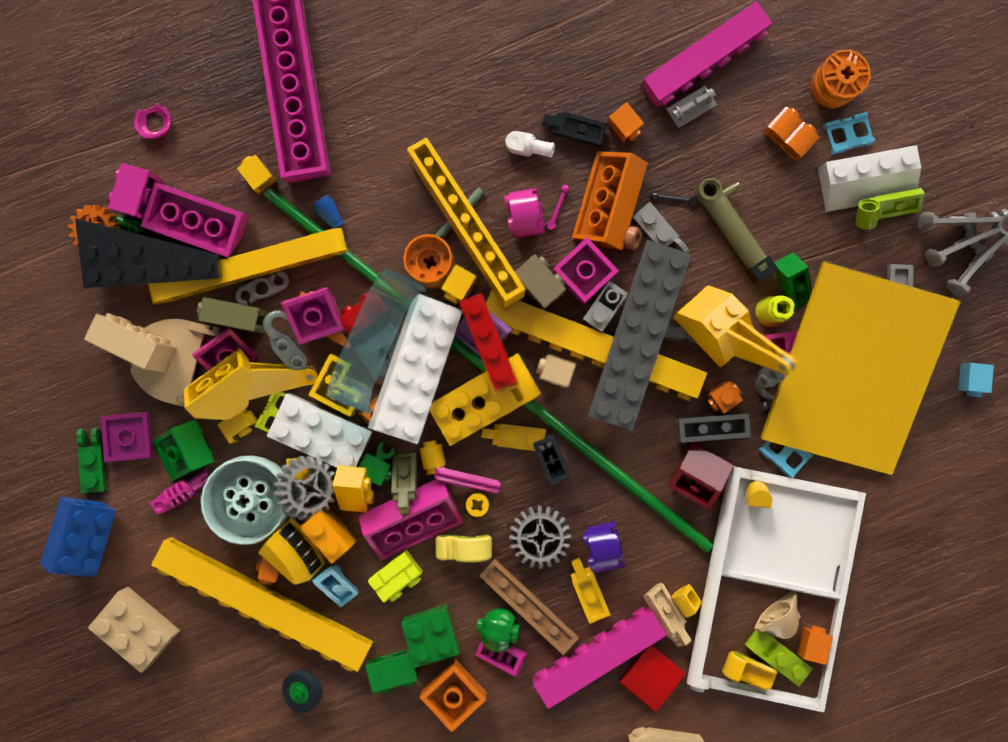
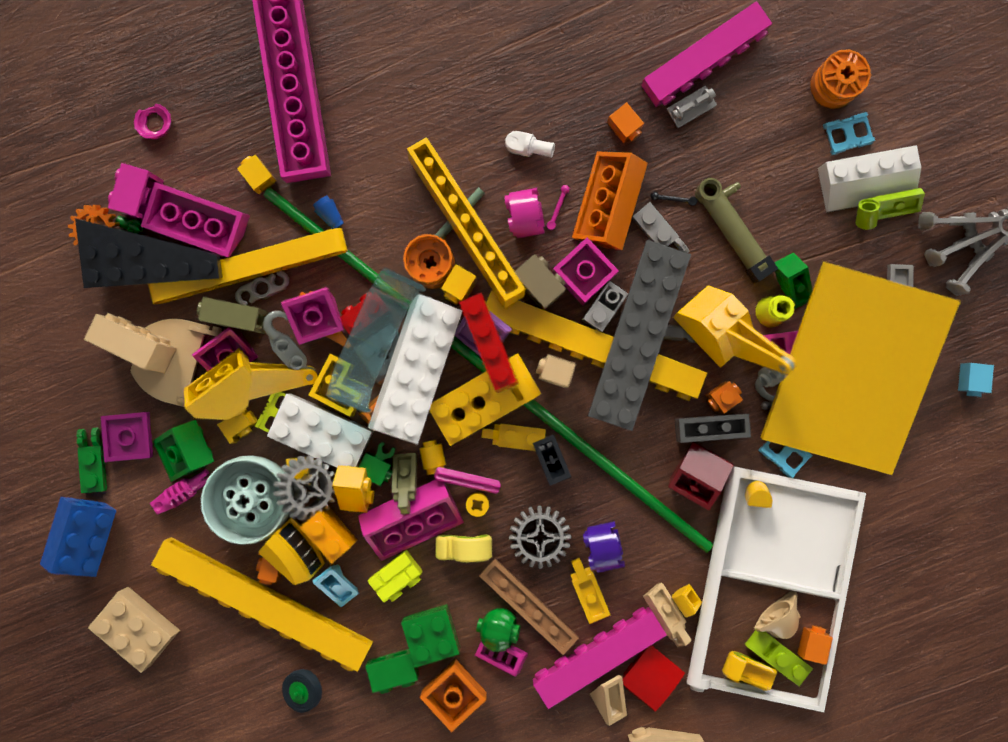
black hinge [542,111,607,147] -> none
nougat tile [624,226,642,250] -> none
orange brick [763,107,820,161] -> none
none -> tan slope [590,675,627,726]

